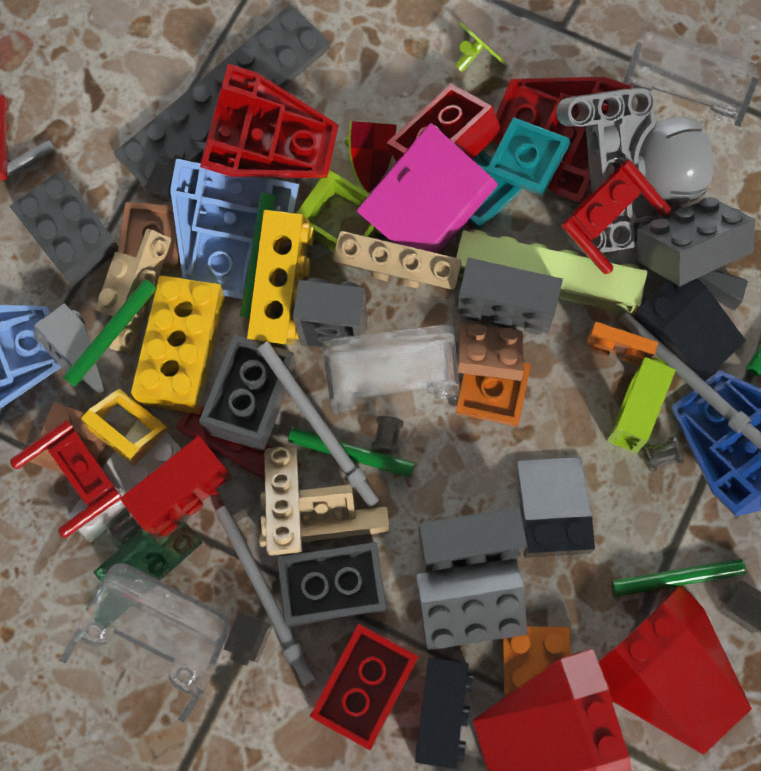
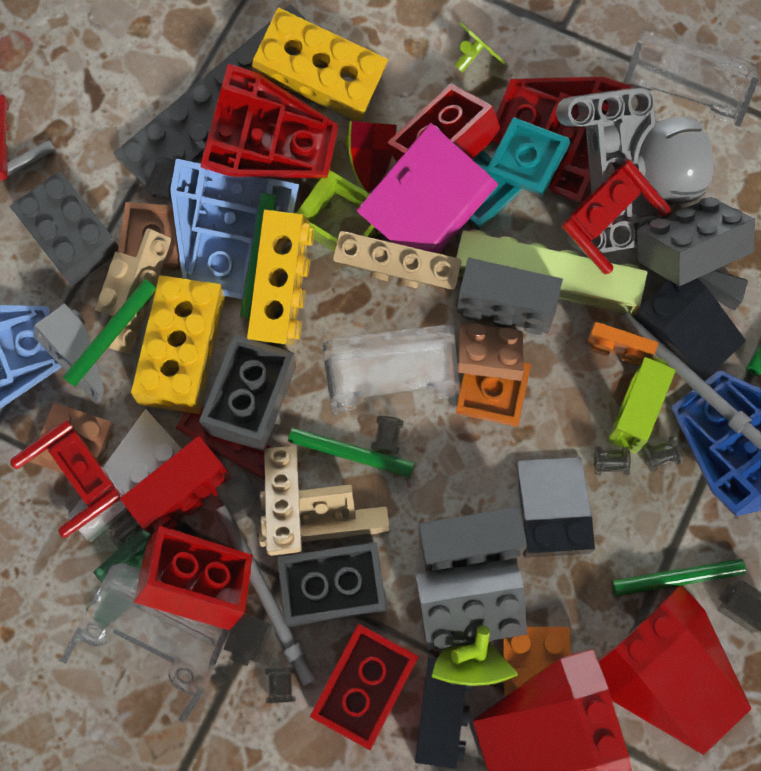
yellow tile [81,389,168,467] -> none
light grey bar [257,341,379,507] -> none
dark grey brick [293,278,368,353] -> none
none -> red brick [134,526,253,630]
none -> yellow brick [252,7,389,122]
none -> clear smoke bush [265,667,296,703]
none -> lime shield [432,626,518,686]
none -> clear smoke bush [594,446,631,475]

